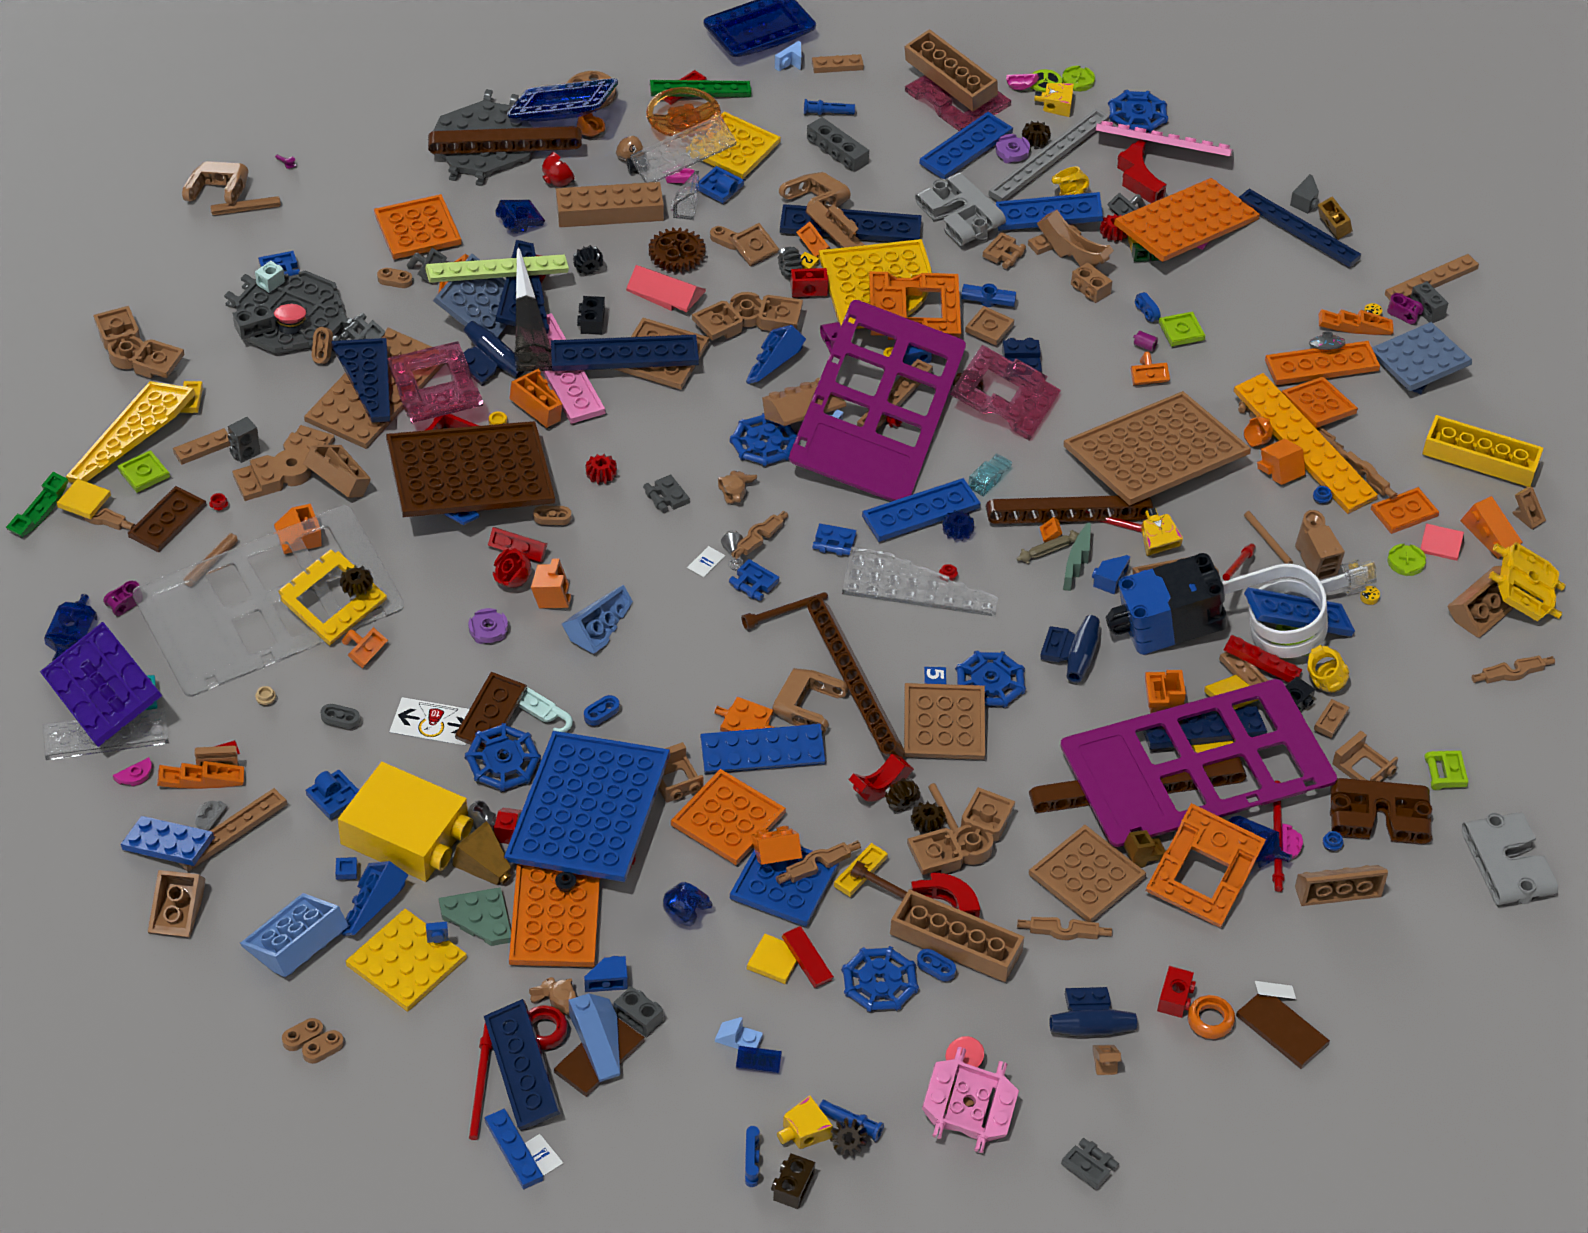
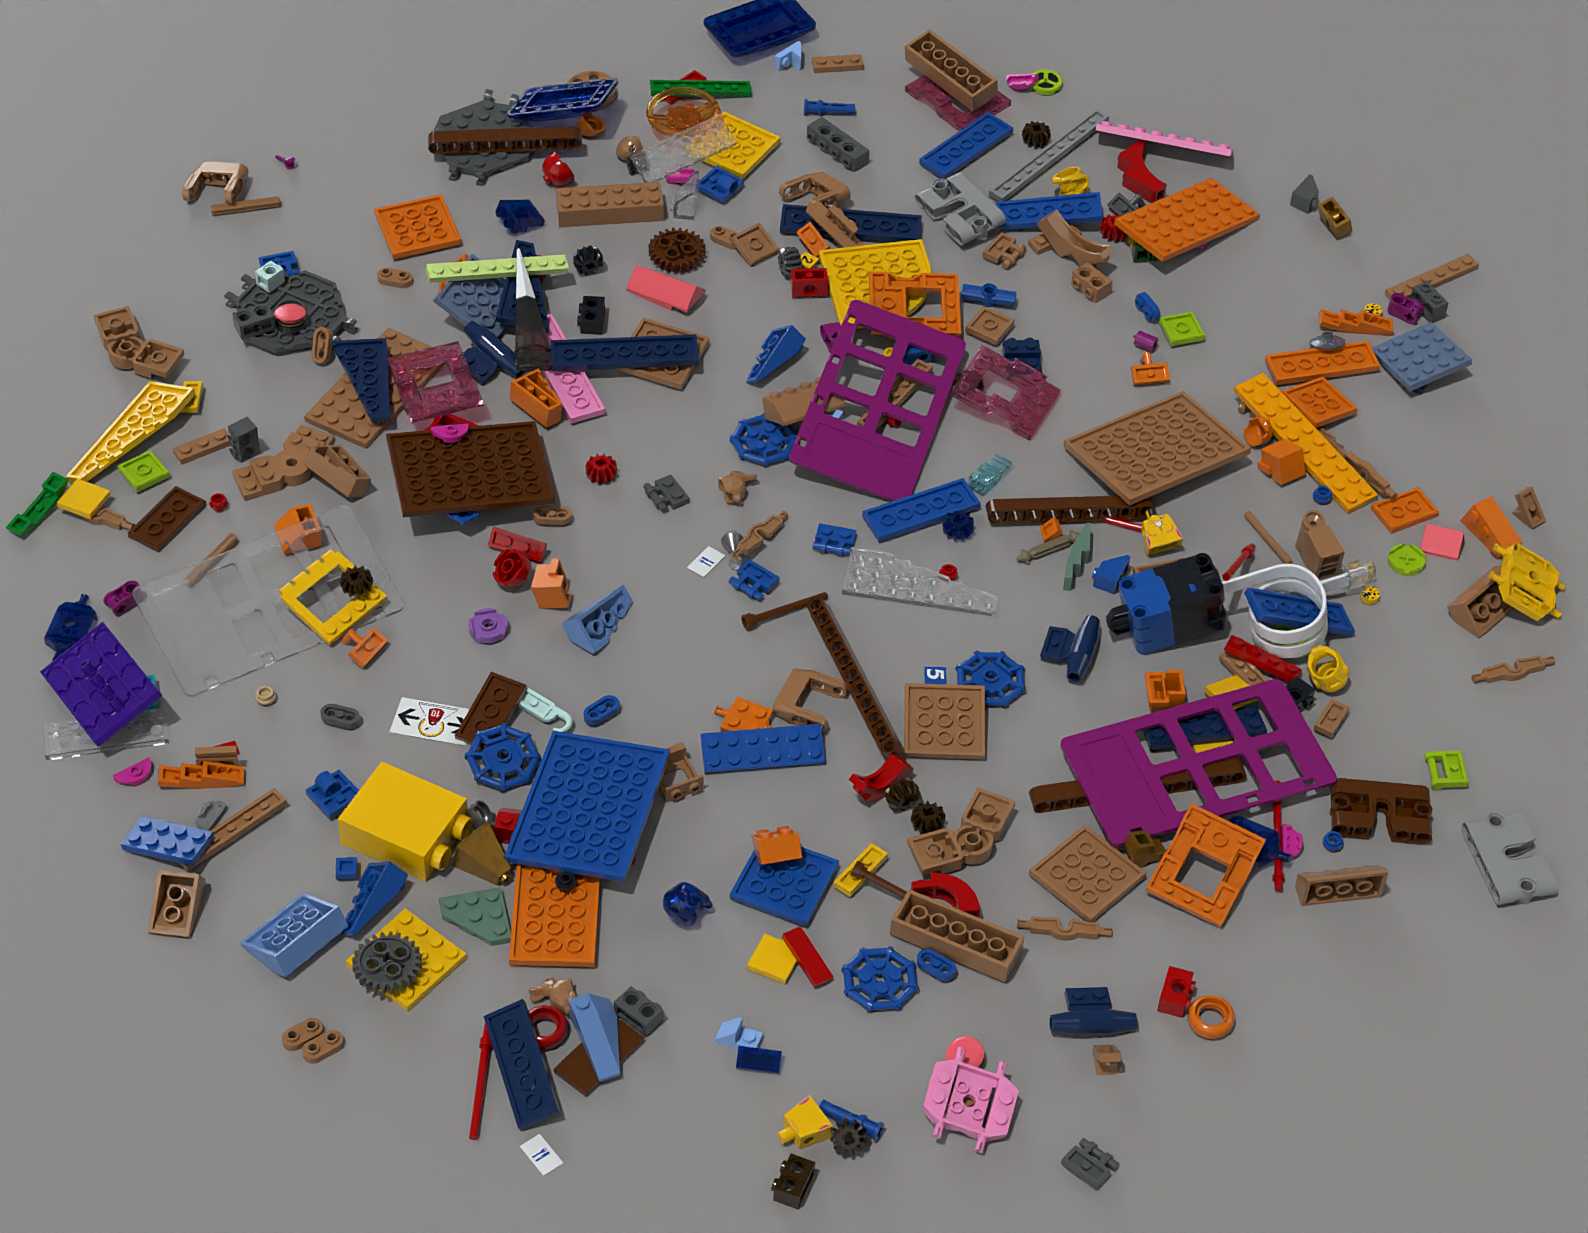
dark grey plate [340,313,386,340] -> none
dark grey plate [407,248,447,284] -> none
blue plate [426,922,449,943] -> none
blue plate [484,1108,544,1190] -> none
yellow tile [489,411,507,425] -> none
blue slope [584,956,628,992] -> none
orange plate [671,769,786,866] -> none
medium nougat plate [692,292,803,340] -> none
blue plate [745,1126,760,1187] -> none
medium nougat piece [776,840,861,885] -> none
medium nougat bar [928,783,958,833] -> none
medium lavender plate [996,134,1030,164] -> none
yellow torso [1034,83,1074,117] -> none
lime tile [1062,65,1095,92] -> none
blue plate [1108,89,1169,133] -> none
reddish brown tile [1236,994,1330,1069] -> none
dark blue plate [1239,188,1361,267] -> none
white sticker [1255,981,1296,999] -> none
medium nougat window [1332,731,1398,782] -> none
yellow brick [1422,415,1544,487] -> none
none -> dark grey gear [352,931,422,995]
none -> dark pink plate [431,424,468,443]

